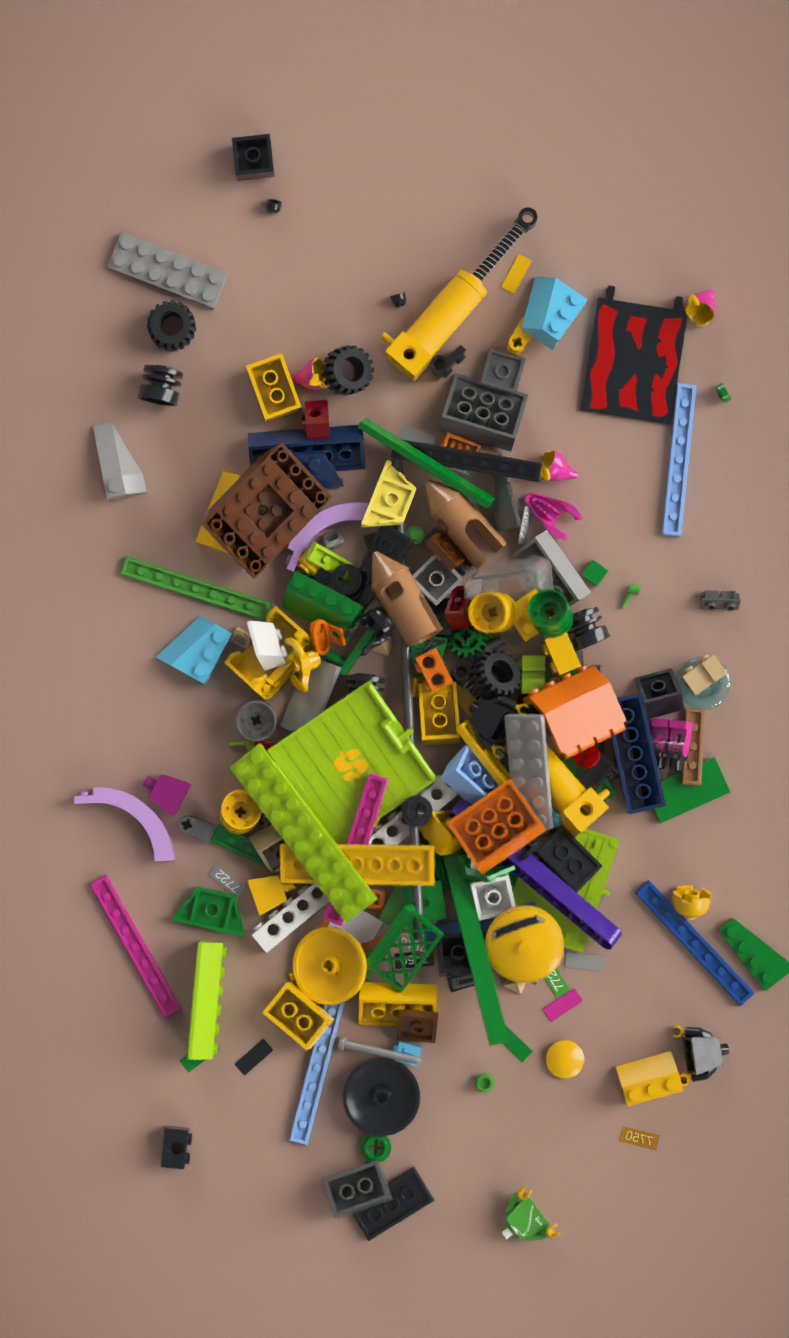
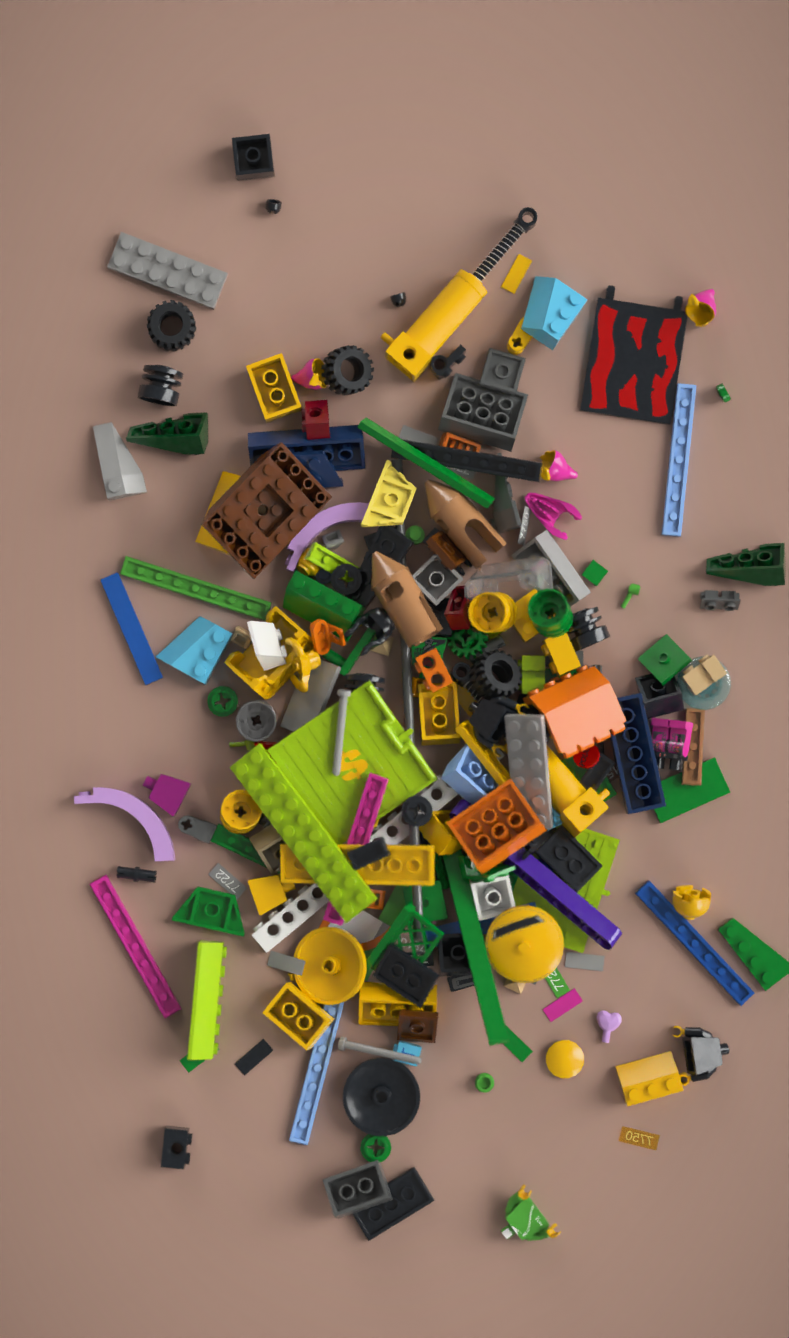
none -> blue tile [100,572,163,685]
none -> black pin [117,866,157,883]
none -> dark green wedge [126,412,208,455]
none -> green gear [207,686,238,717]
none -> light grey sticker [267,951,306,976]
none -> light grey bar [332,689,351,776]
none -> black tile [347,837,391,870]
none -> black tile [372,943,440,1008]
none -> lavender rock [596,1010,622,1043]
none -> green plate [638,634,692,686]
none -> dark green wedge [706,543,786,586]

